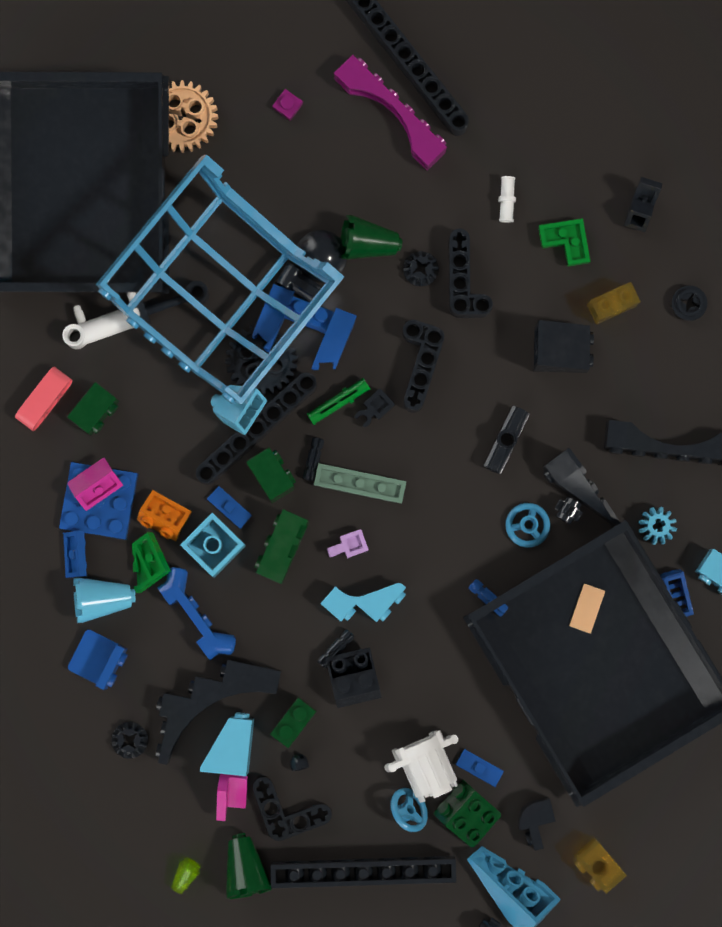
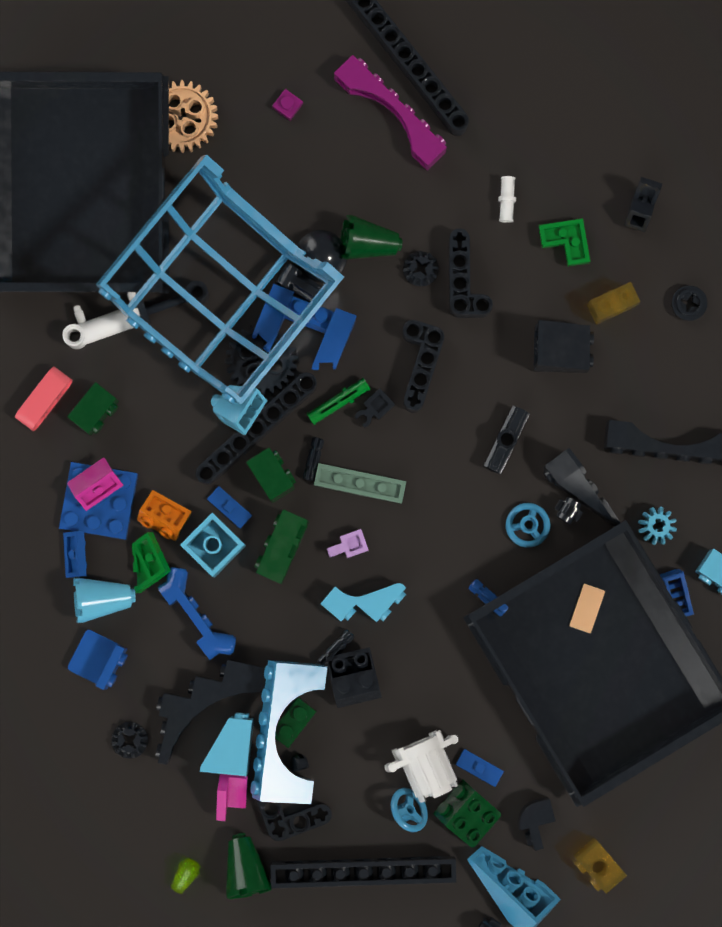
none -> arch [250,660,327,804]

